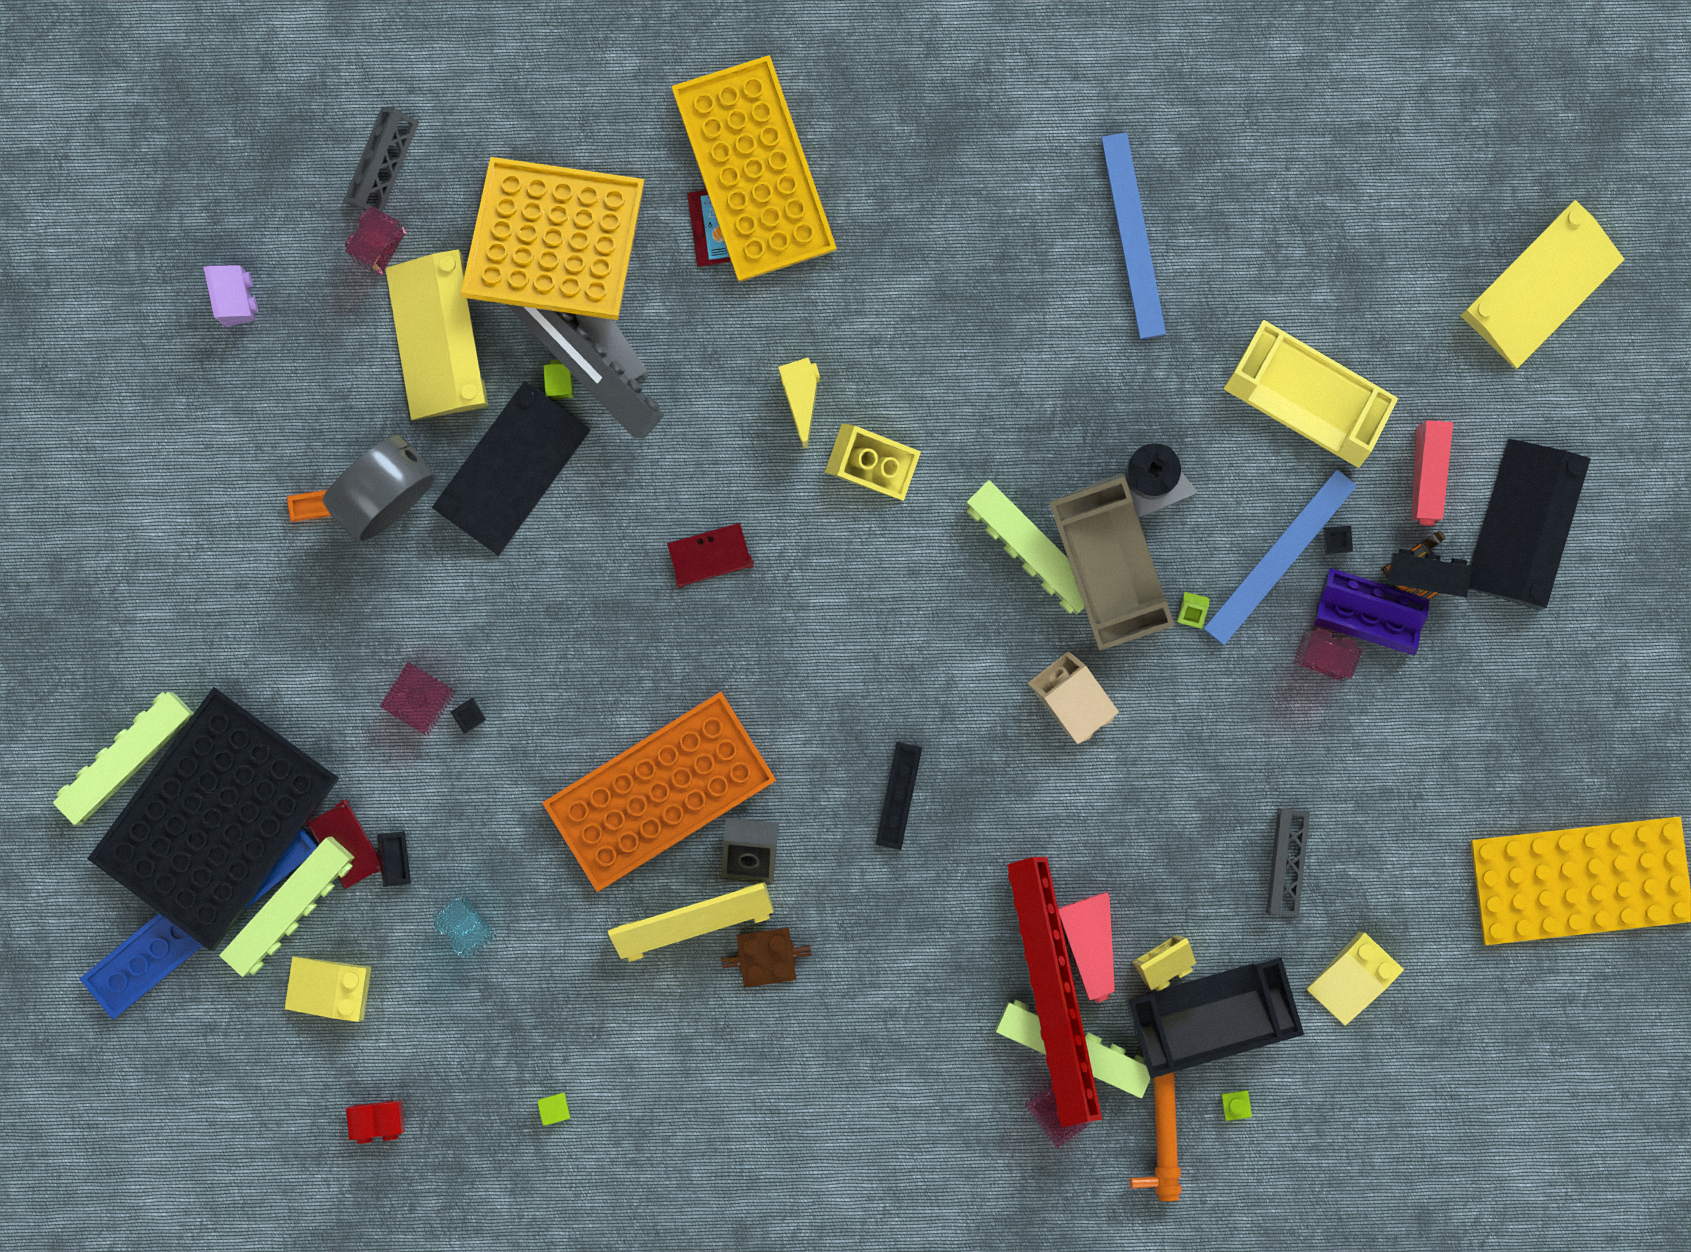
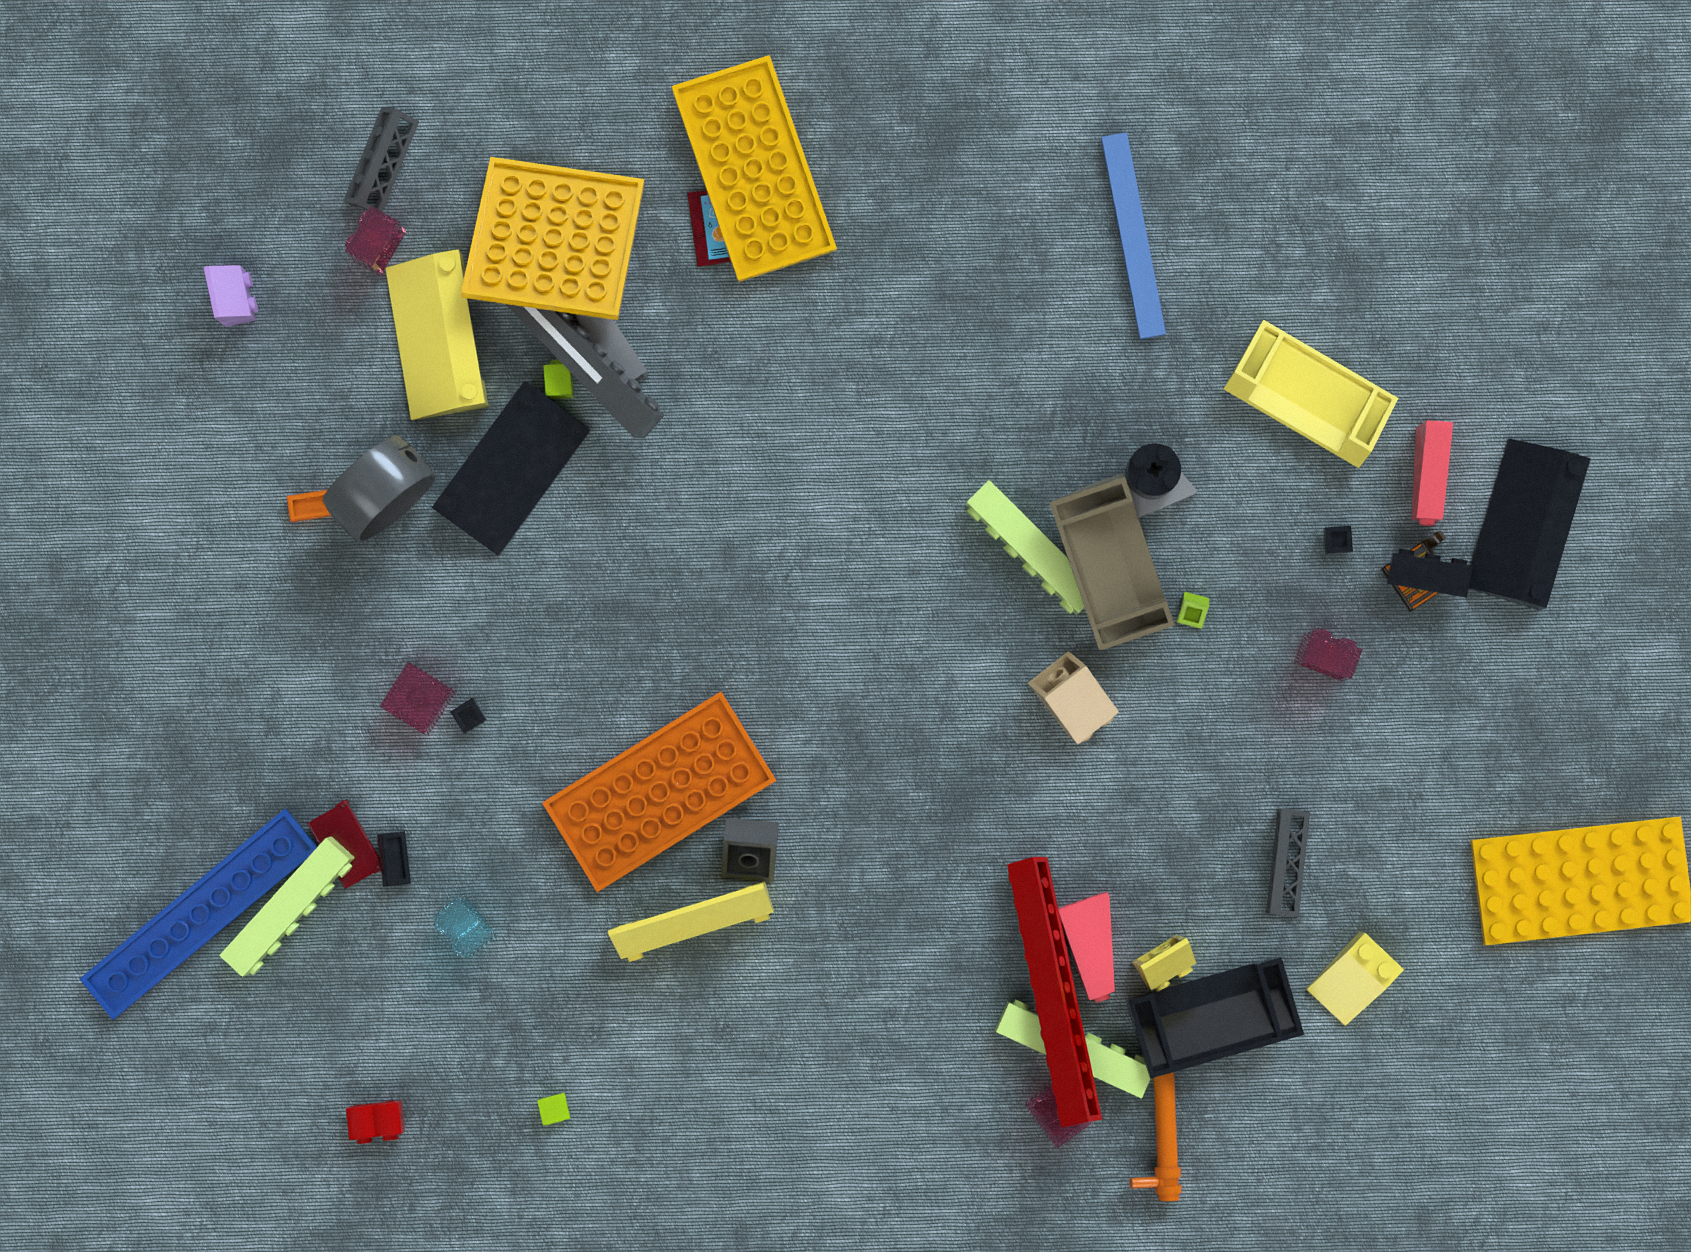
yellowish green brick [53,692,194,825] -> none
black plate [87,687,340,952] -> none
light yellow slope [285,956,371,1022] -> none
dark red door [667,523,754,588] -> none
reddish brown plate [721,927,812,988] -> none
light yellow slope [778,357,820,449] -> none
light yellow slope [824,423,921,501] -> none
black tile [875,742,922,850] -> none
medium blue tile [1203,469,1357,646] -> none
lime plate [1221,1090,1252,1121] -> none
dark purple slope [1314,568,1430,656] -> none
light yellow slope [1460,200,1625,369] -> none

